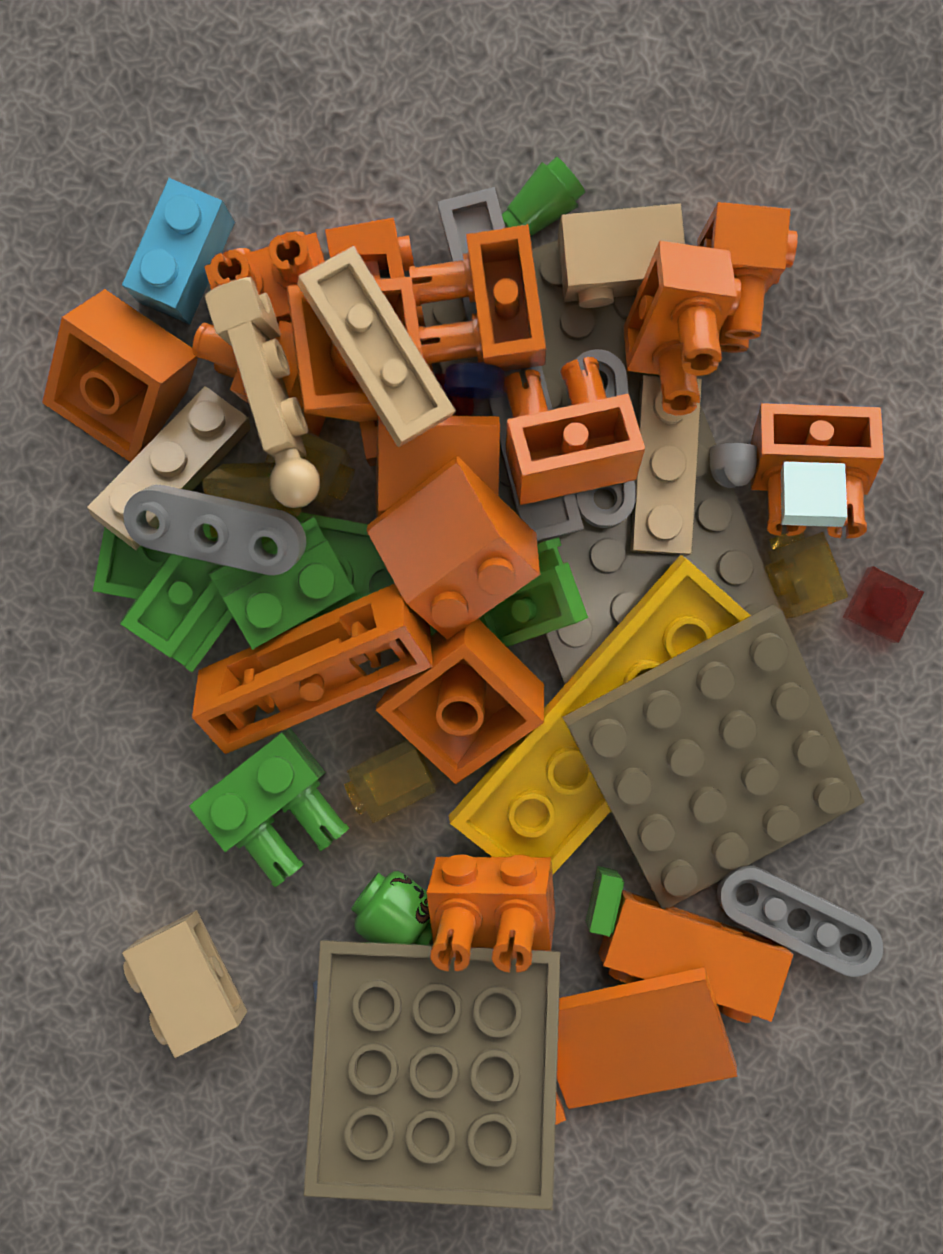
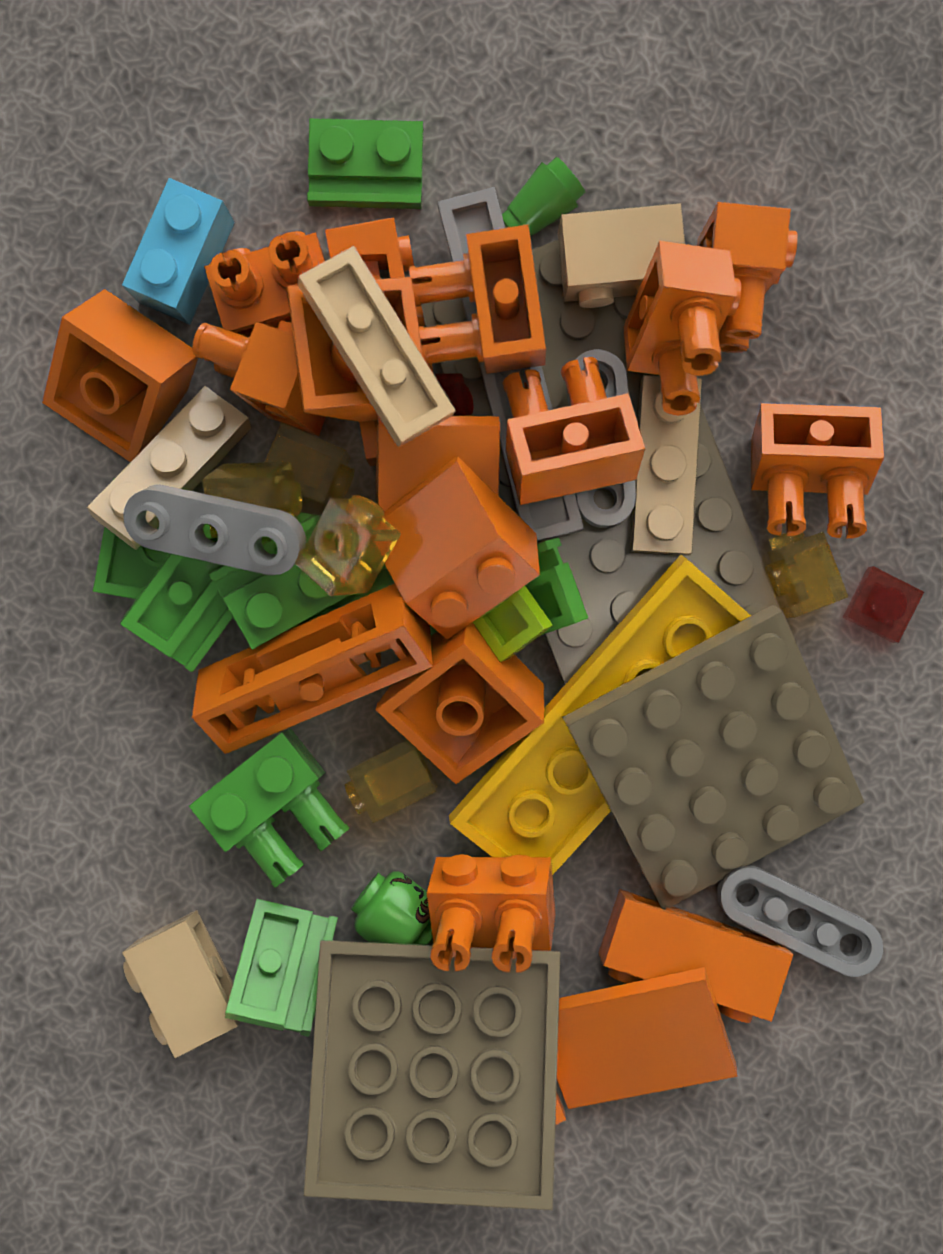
tan plate [205,277,320,508] -> none
clear blue tile [444,363,506,399] -> none
bright green tile [585,866,624,937] -> none
light grey hinge [709,443,757,488] -> none
light aqua tile [781,462,847,527] -> none
none -> bright green plate [225,899,338,1037]
none -> clear yellow brick [295,495,401,596]
none -> bright green plate [307,118,424,209]
none -> lime plate [473,586,553,663]

